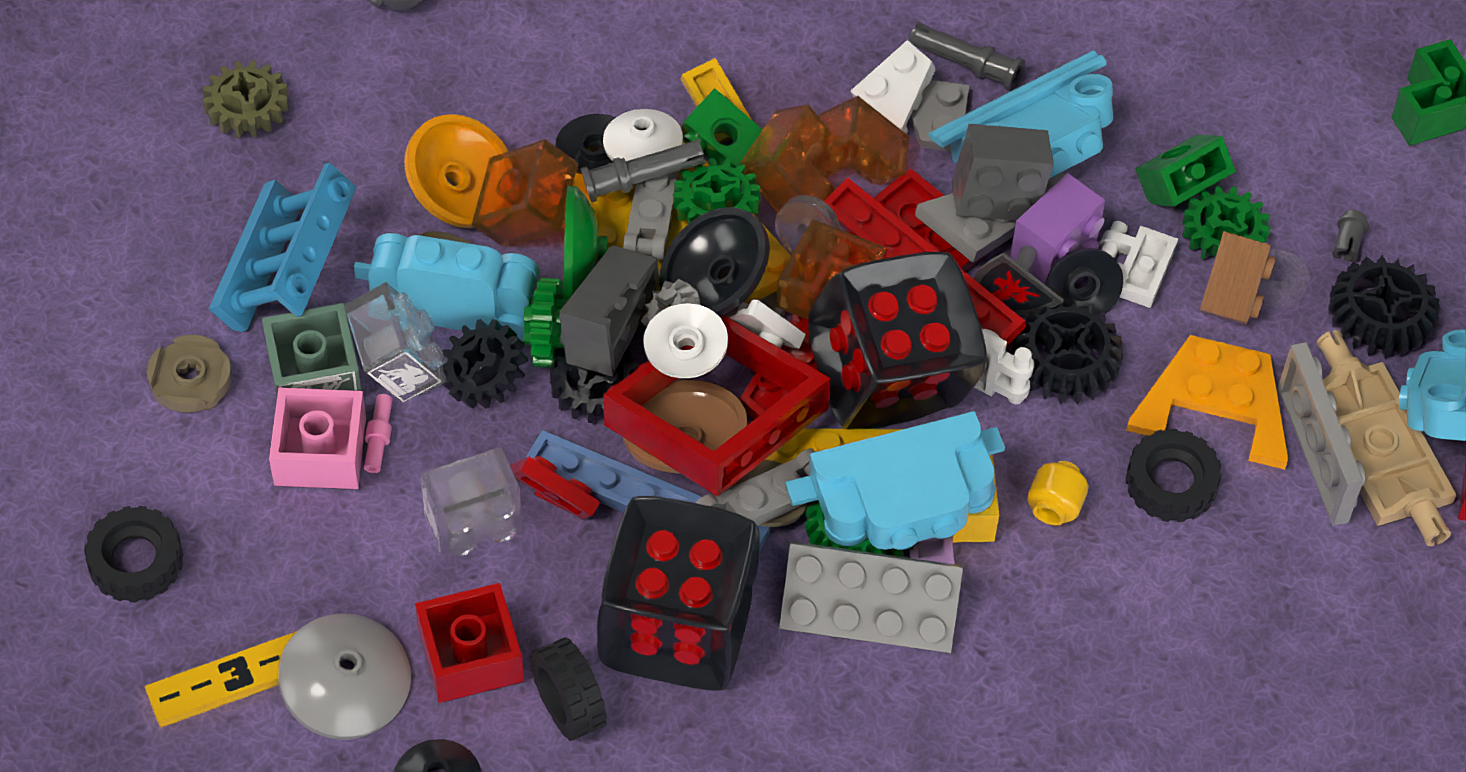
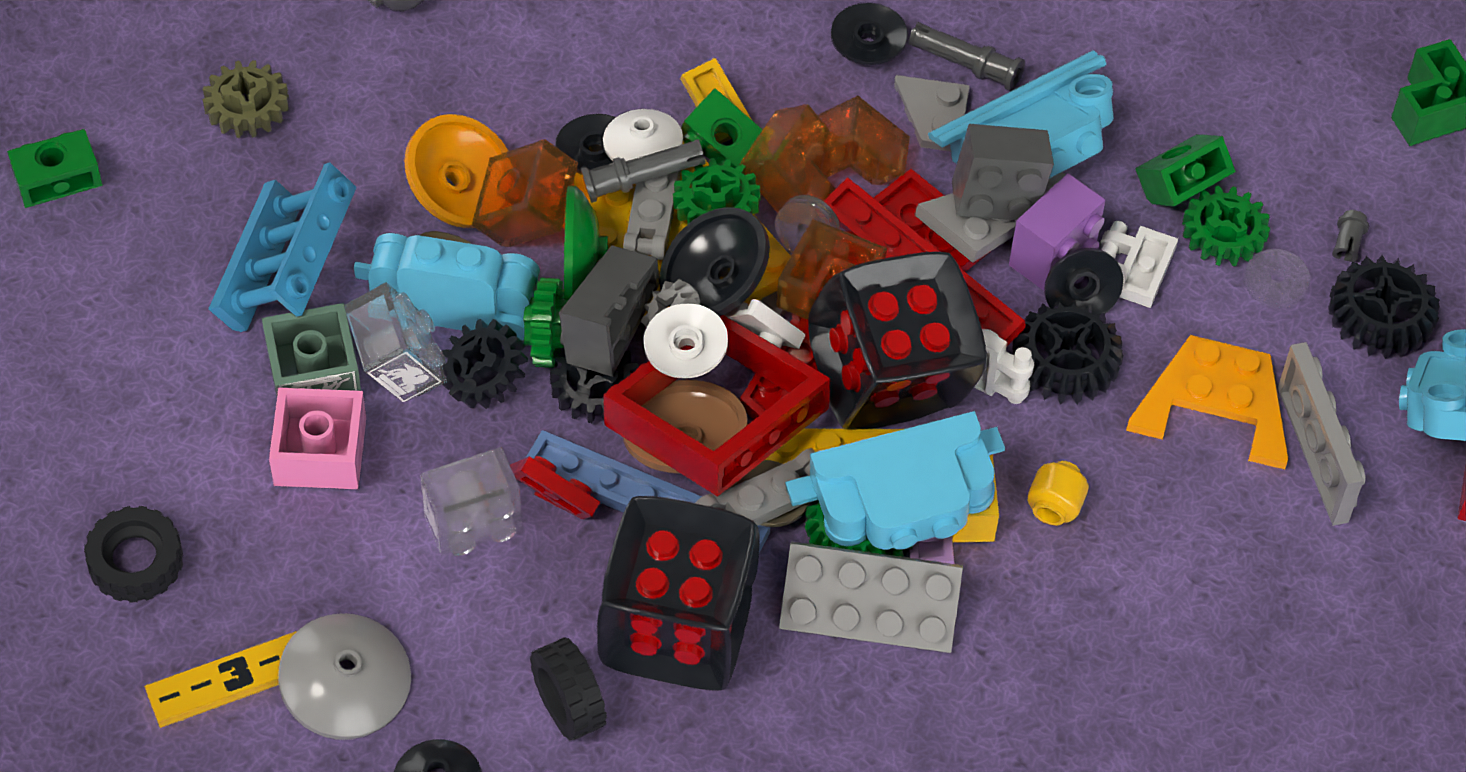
dark tan plate [147,335,232,413] -> none
bright pink bar [364,394,393,473] -> none
red brick [415,582,524,703] -> none
white wing [850,40,936,140] -> none
shield [973,246,1064,315] -> none
black tyre [1126,429,1222,522] -> none
medium nougat brick [1200,232,1276,326] -> none
tan plate [1317,330,1457,546] -> none
none -> green brick [7,129,103,208]
none -> black dish [831,3,908,65]

